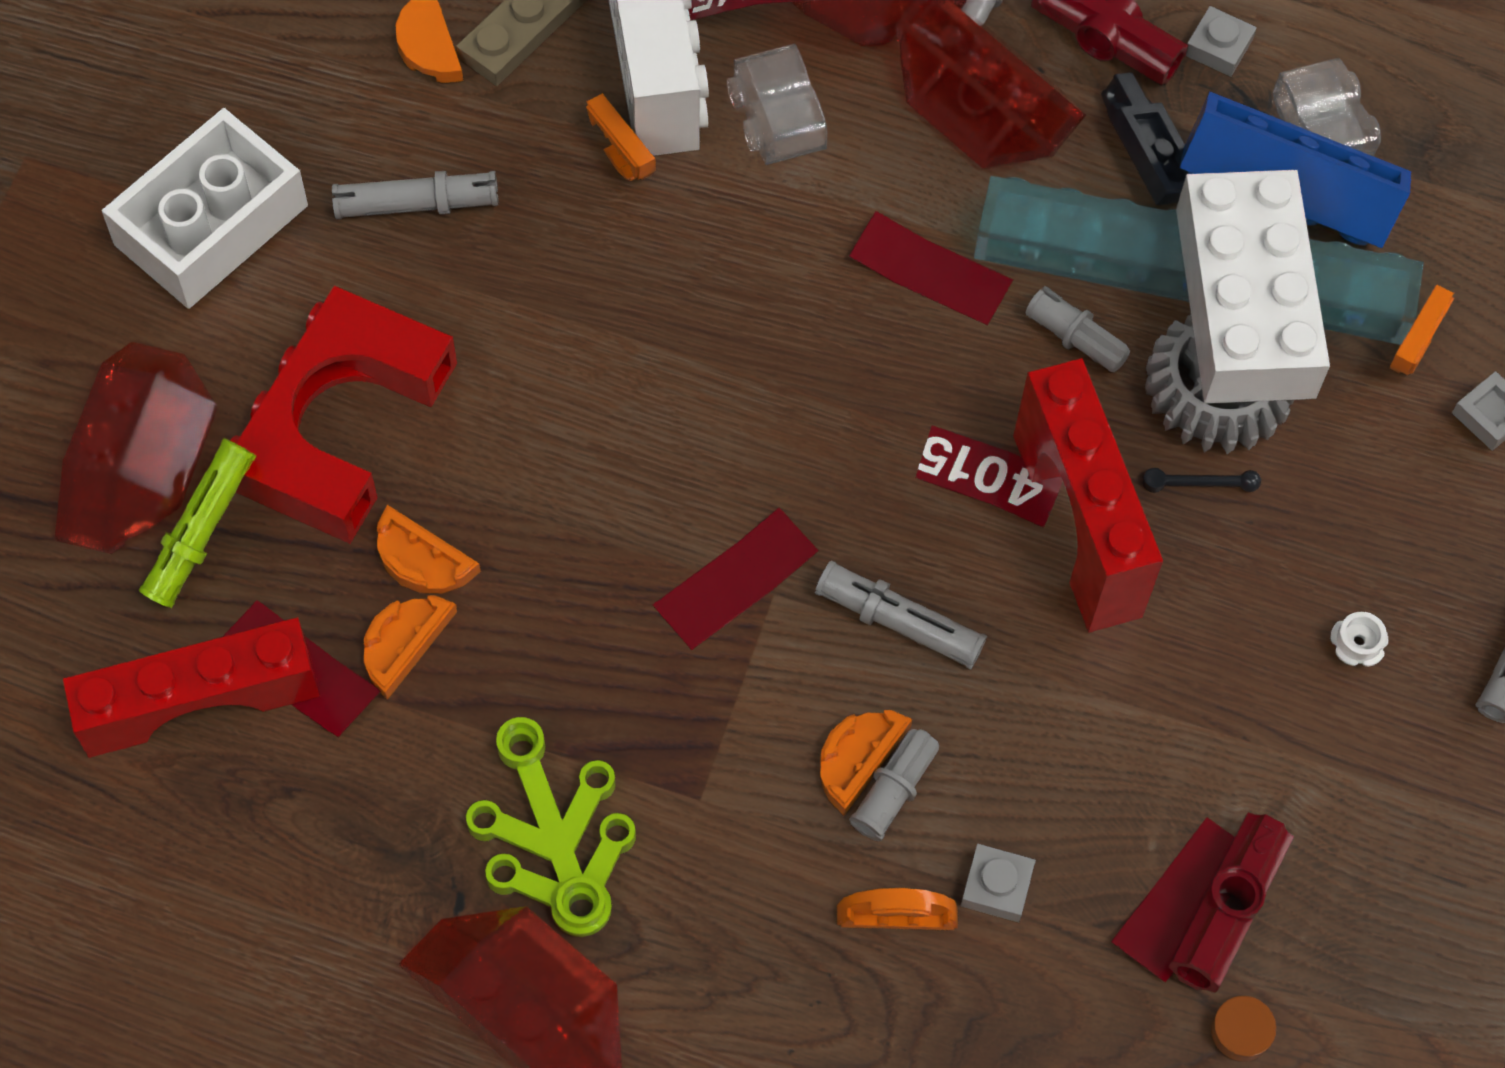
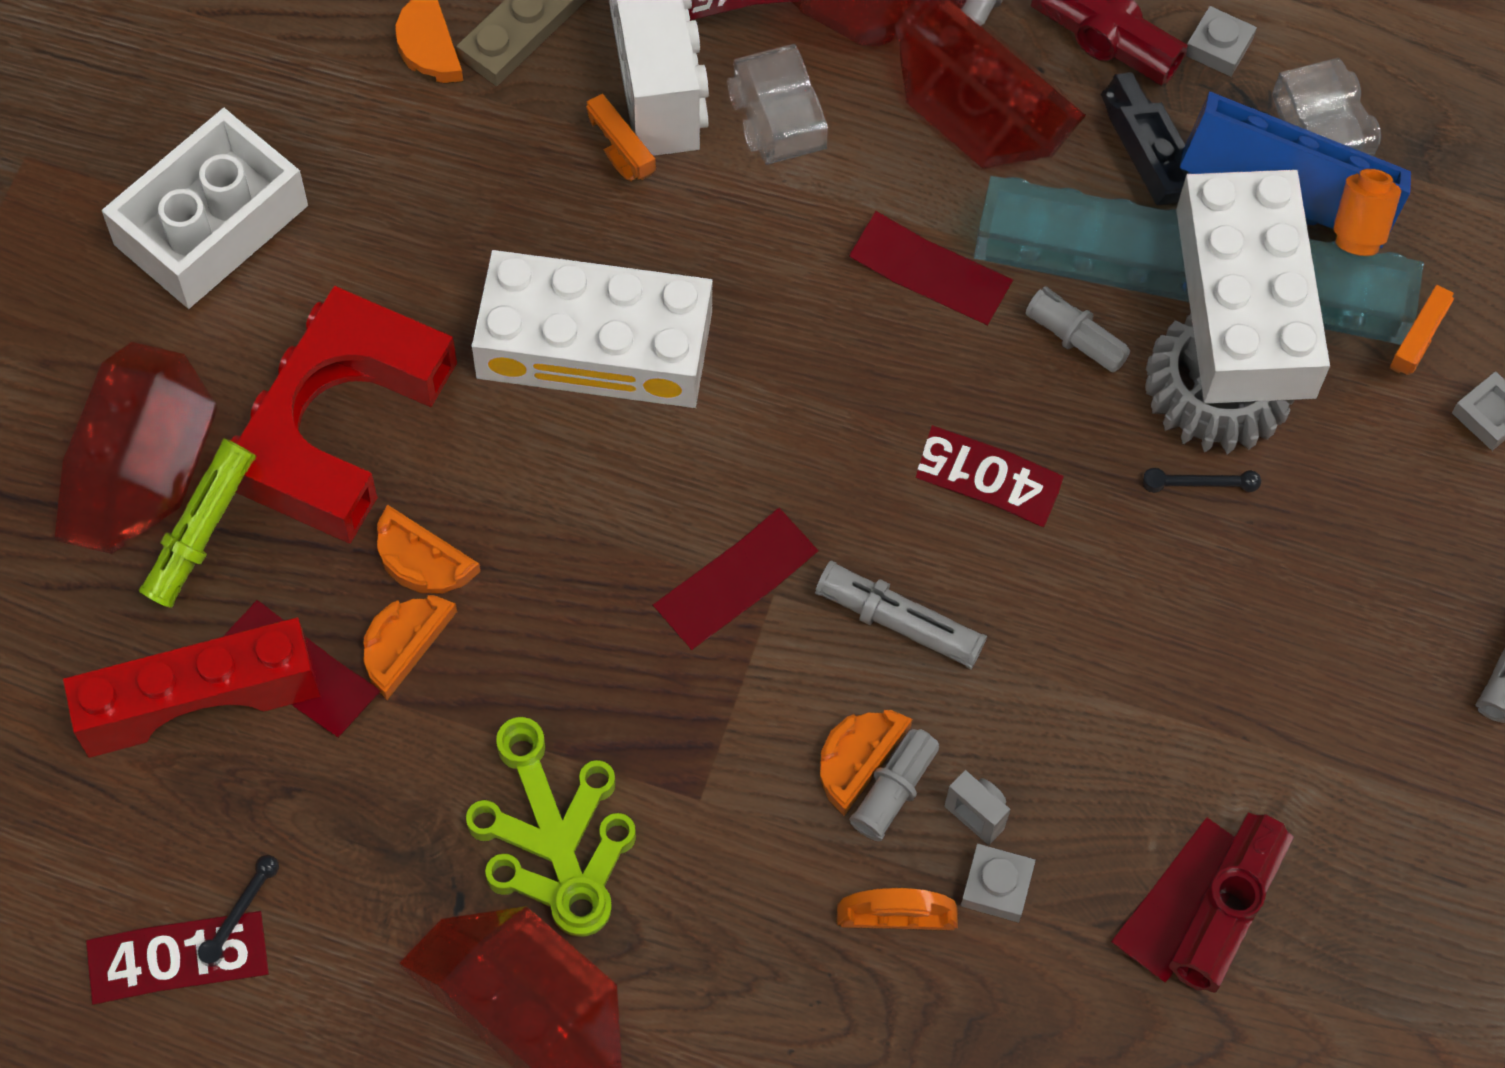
light grey pin [332,171,499,219] -> none
red arch [1013,358,1163,633] -> none
dark orange tile [1211,996,1276,1062] -> none
white plate [1330,612,1388,667] -> none
none -> dark red sticker [86,911,269,1005]
none -> black hinge [198,855,279,967]
none -> white brick [472,250,713,408]
none -> light grey plate [944,770,1011,845]
none -> orange brick [1333,169,1401,256]

